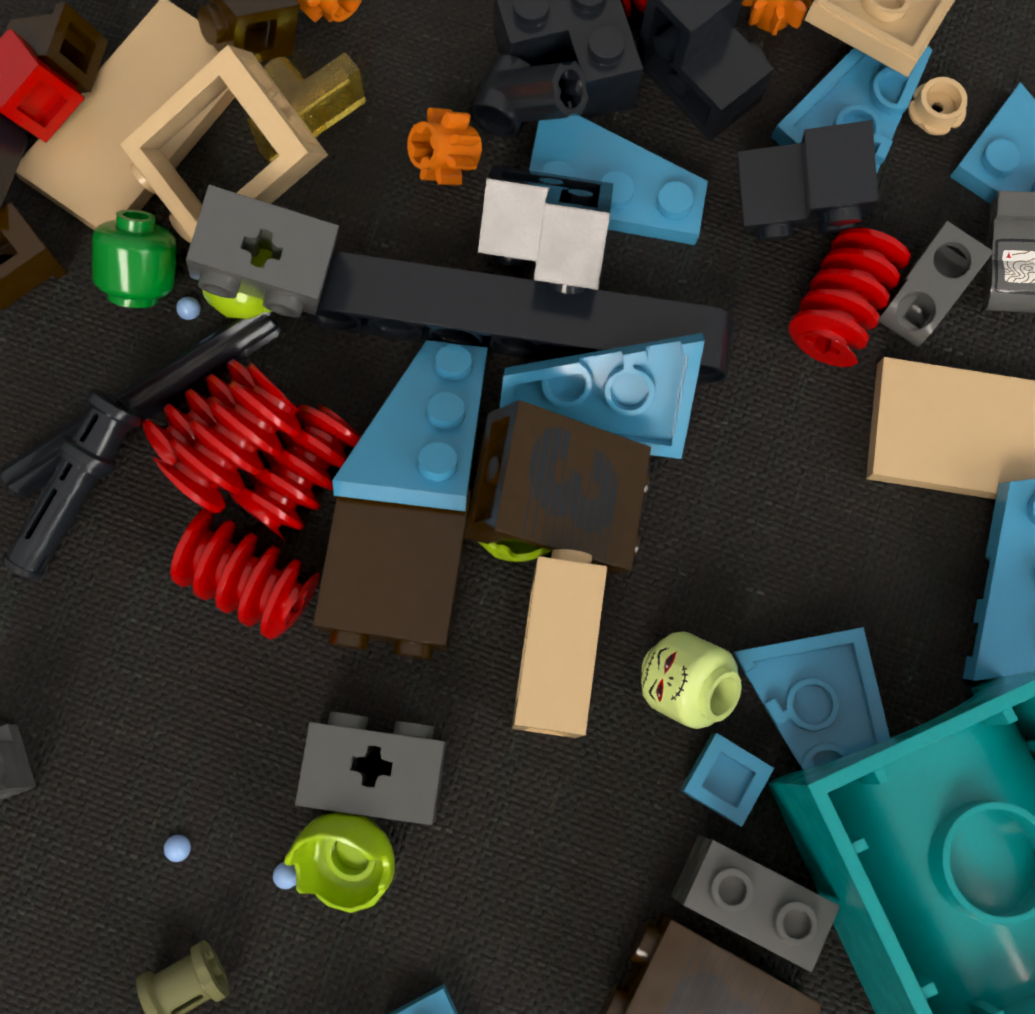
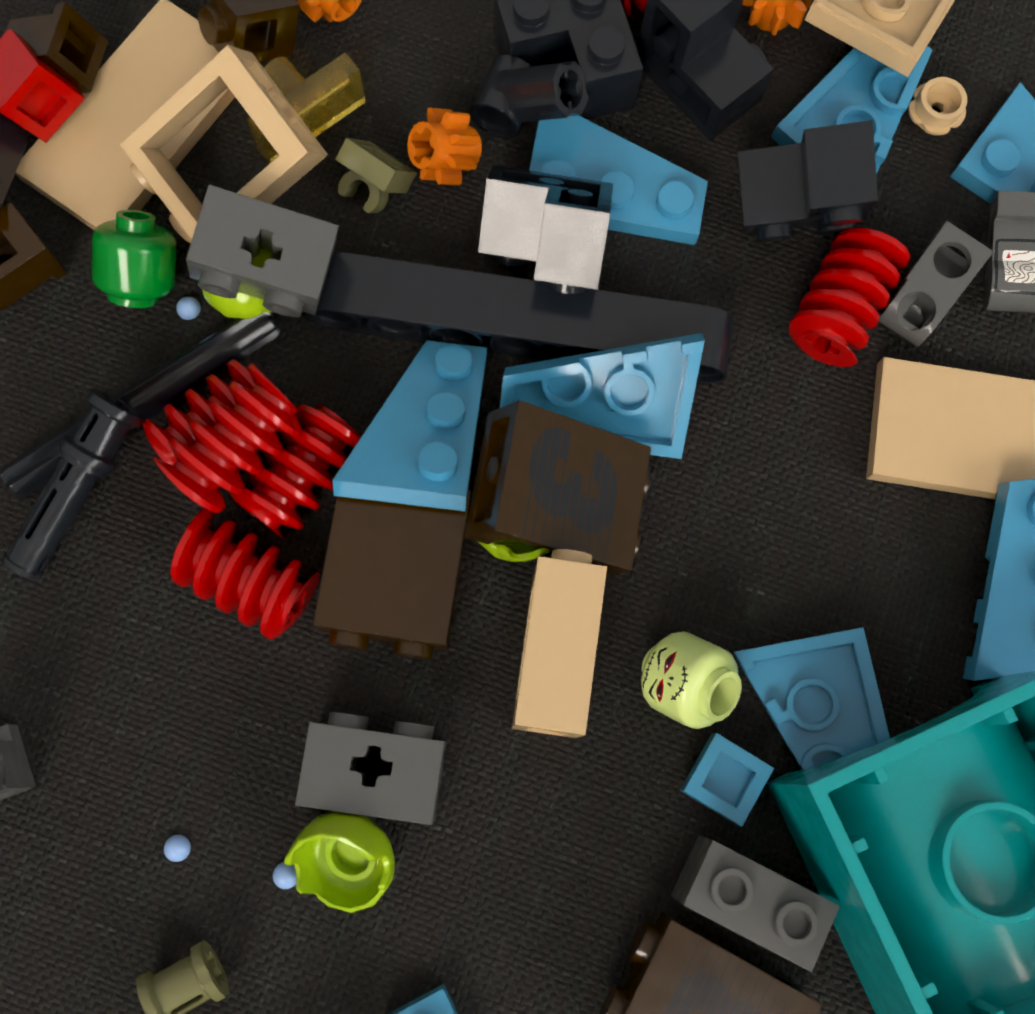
none -> olive tile [335,138,417,213]

